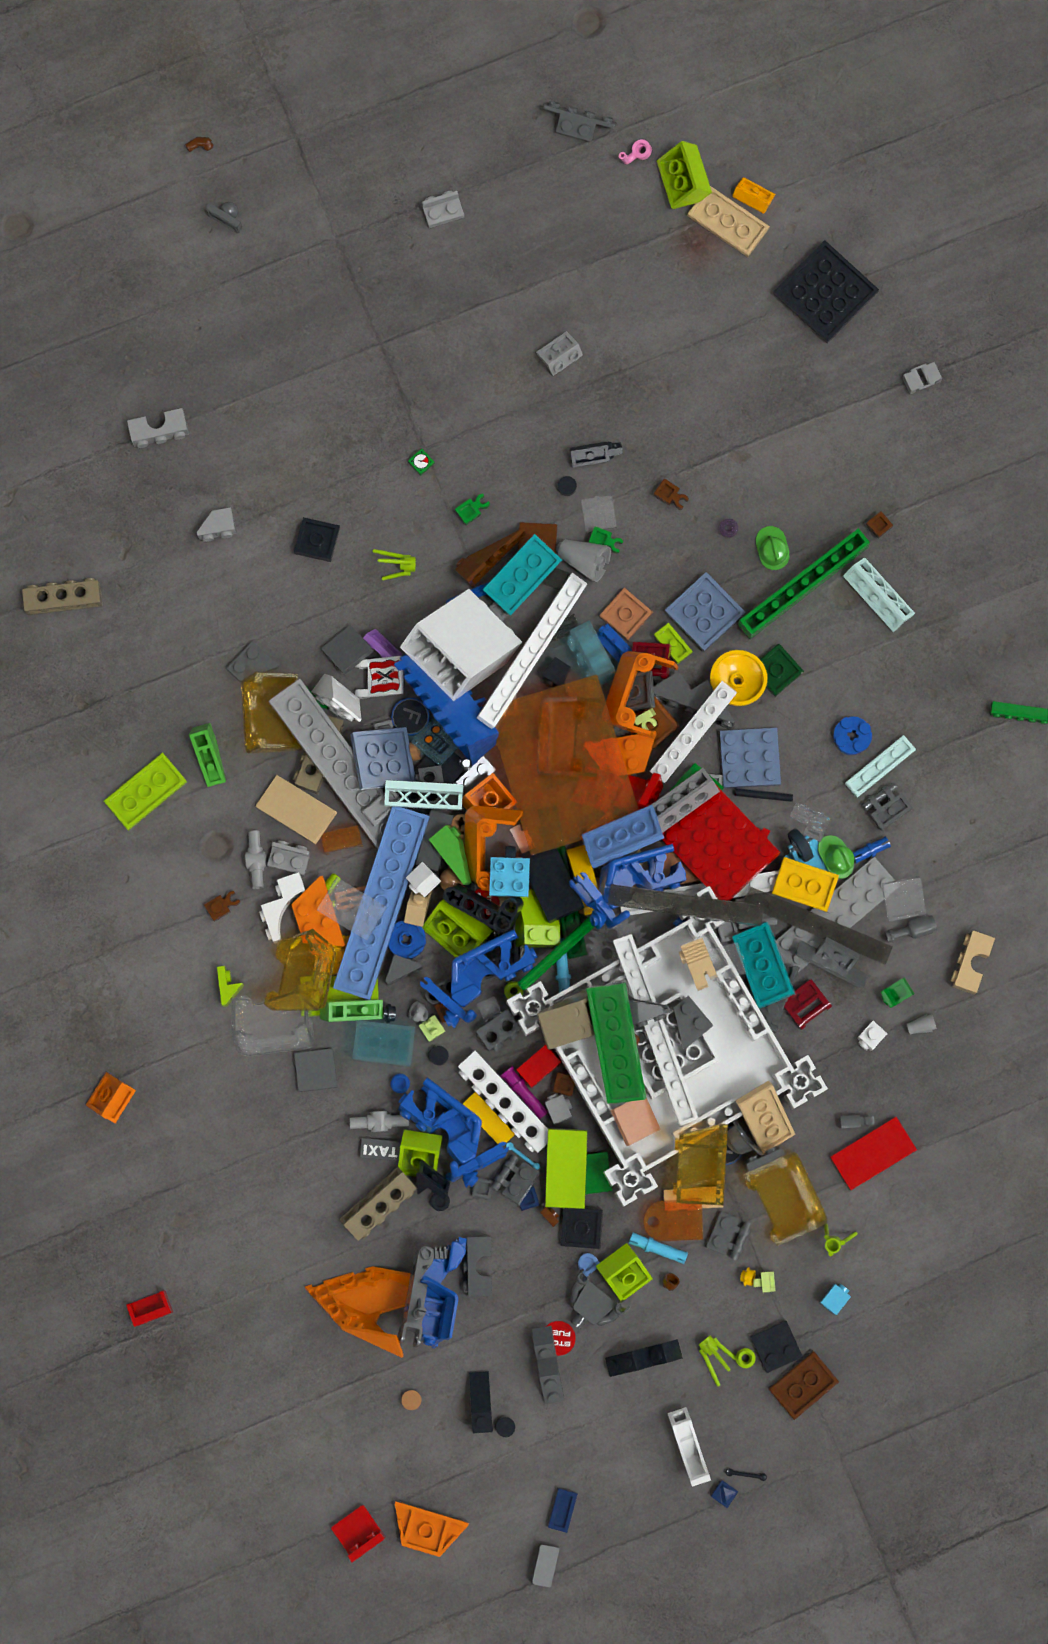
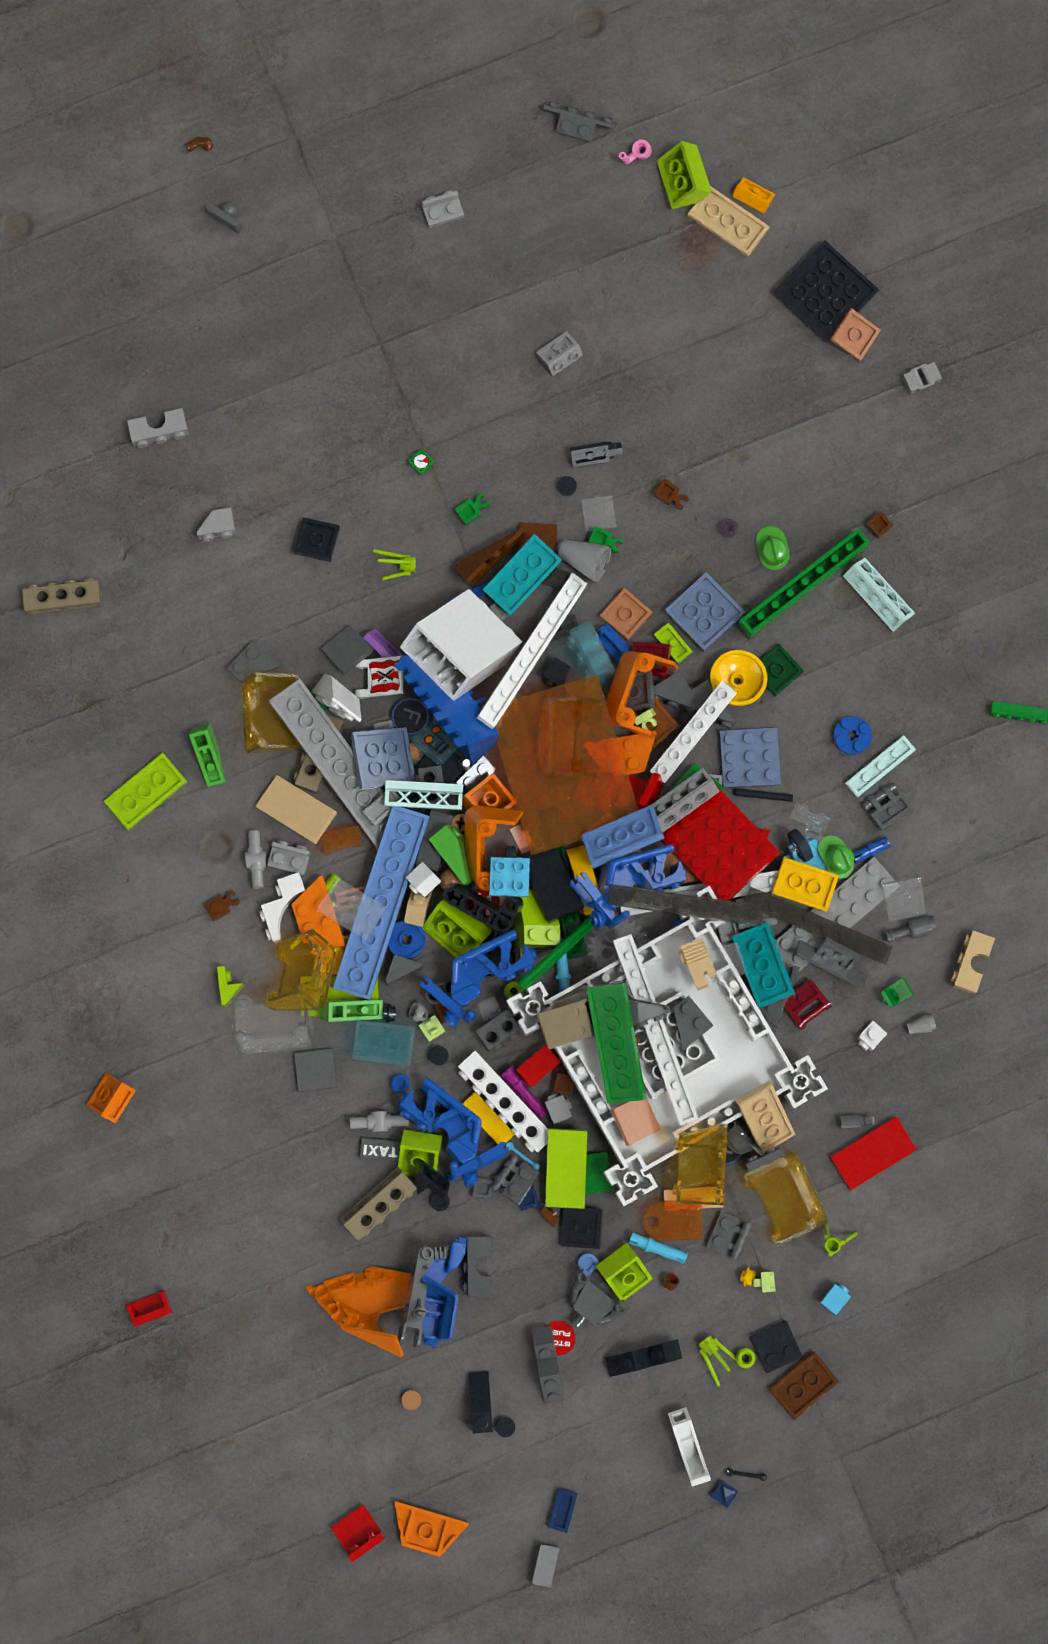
none -> nougat tile [829,308,881,361]

